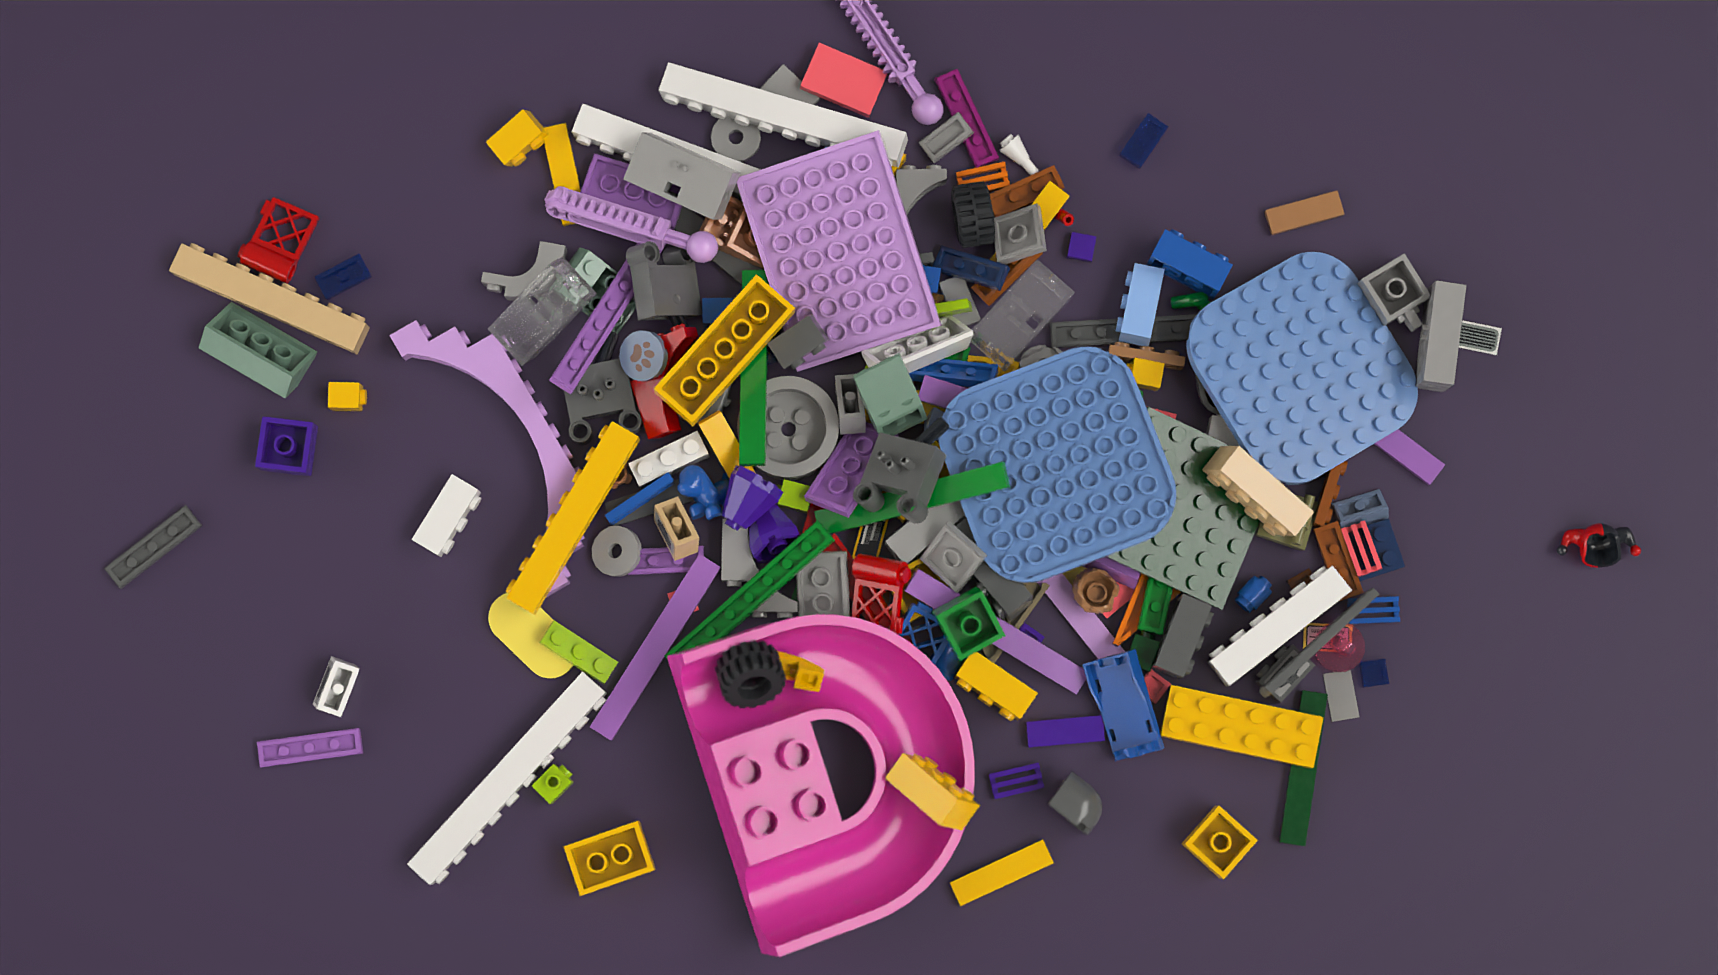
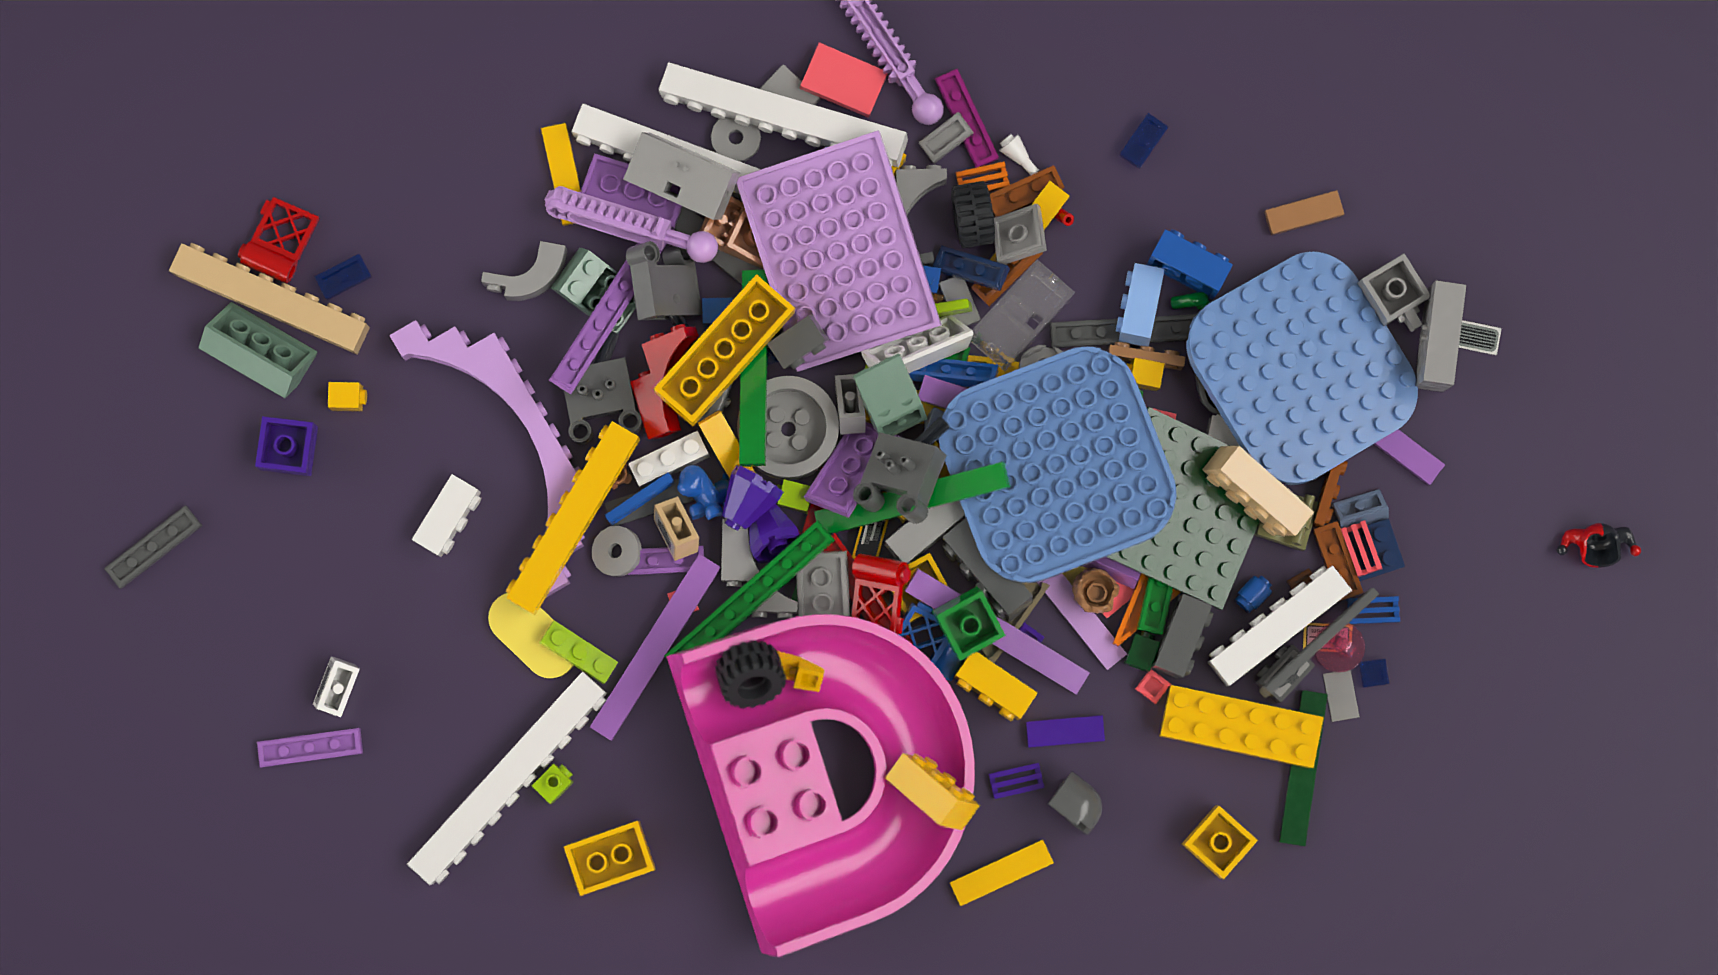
yellow brick [486,109,548,167] -> none
clear brick [488,256,597,366] -> none
sand blue tile [619,330,668,381] -> none
light grey tile [919,521,987,593] -> none
dark purple tile [1067,232,1096,262] -> none
blue piece [1082,649,1165,761] -> none

